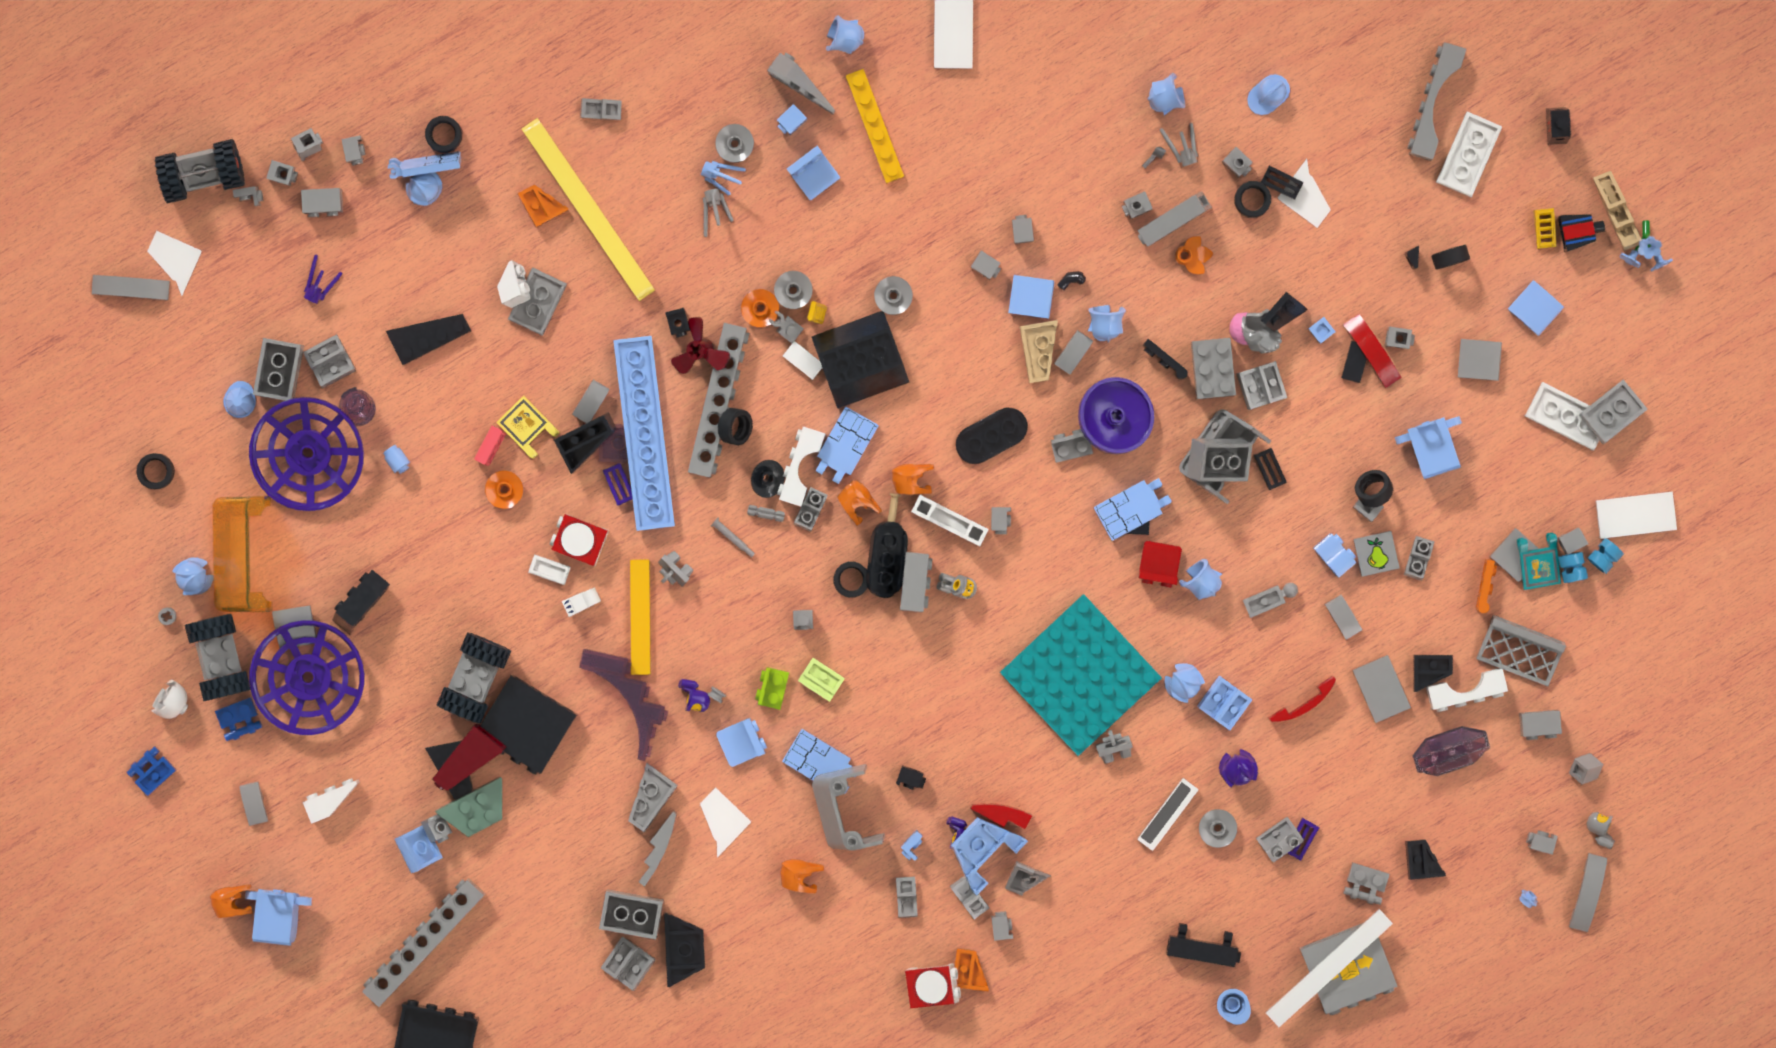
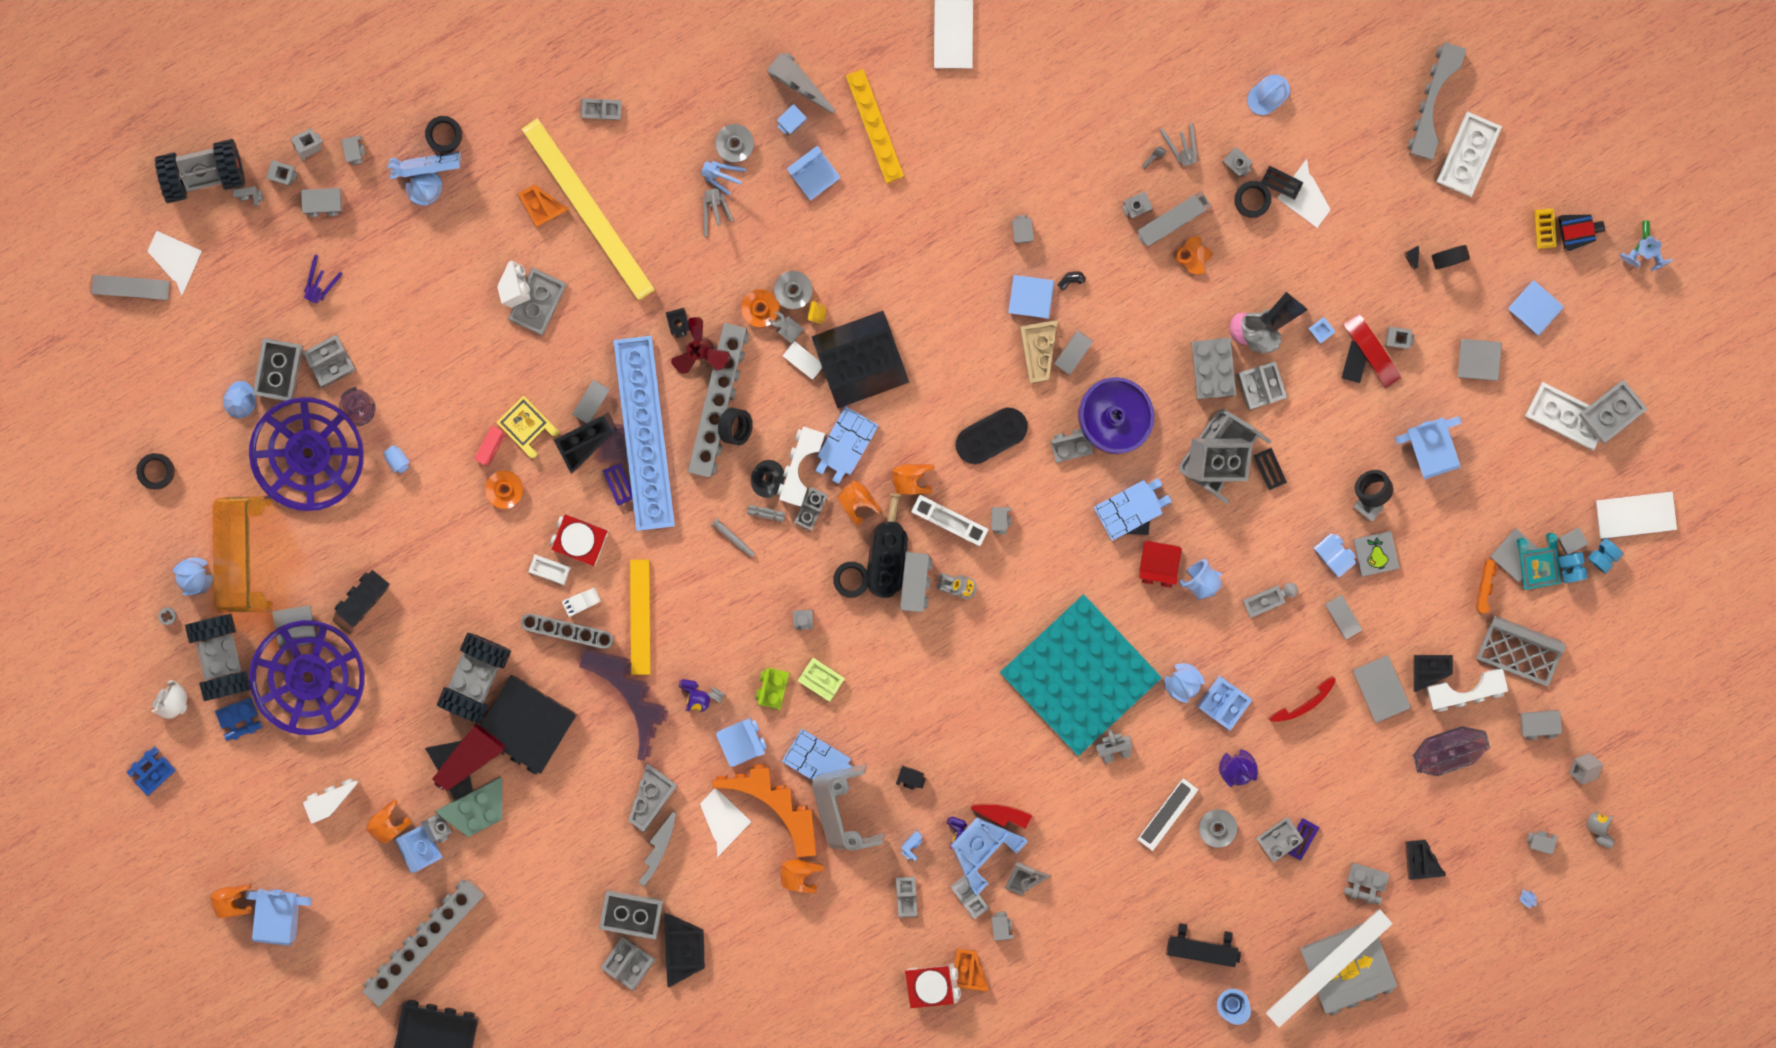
light grey slope [239,782,268,826] -> none
black wing [386,314,472,365] -> none
light grey hips [658,551,693,587] -> none
light blue helmet [826,15,864,54] -> none
light grey dish [874,276,913,315] -> none
light grey brick [971,251,1001,280] -> none
light blue helmet [1088,305,1126,342] -> none
black plate [1143,339,1188,379] -> none
light blue helmet [1147,73,1185,116] -> none
light grey slope [1404,536,1434,581] -> none
black torso [1546,107,1571,145] -> none
light grey slope [1569,853,1607,932] -> none
tan slope [1593,171,1642,251] -> none
none -> orange helmet [366,799,412,844]
none -> light grey beam [521,613,614,649]
none -> orange arch [712,763,816,857]

